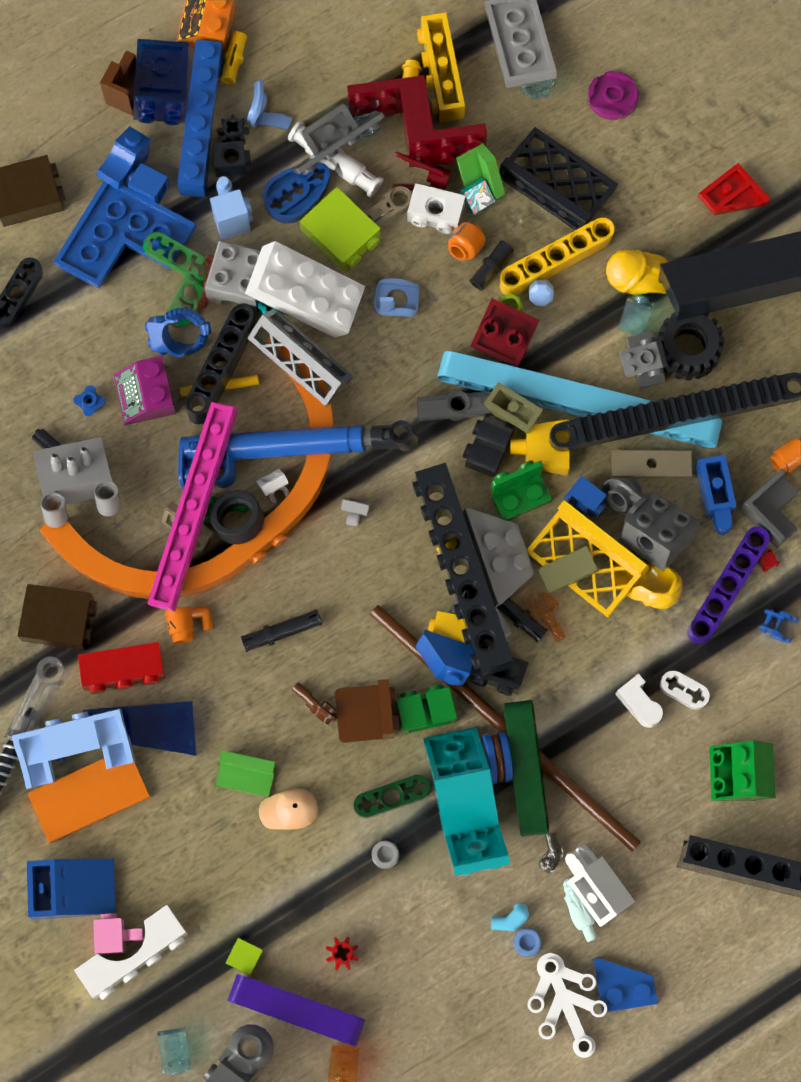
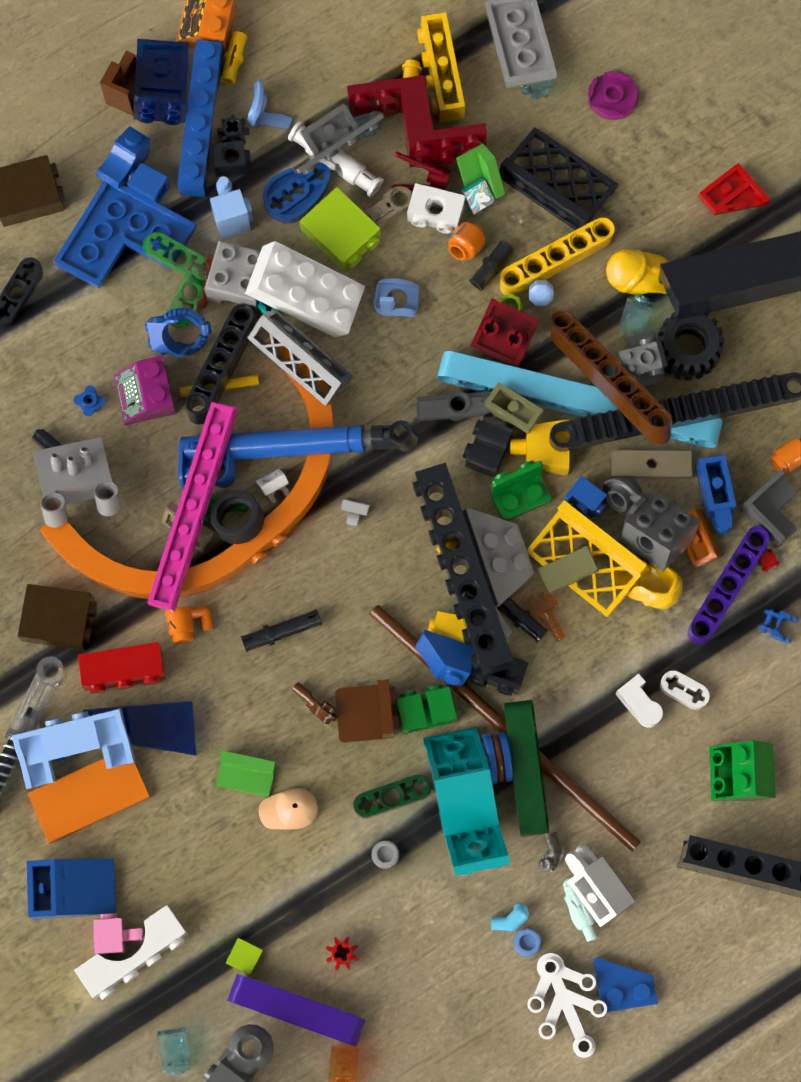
none -> reddish brown beam [550,310,672,445]
none -> orange slope [685,509,723,568]

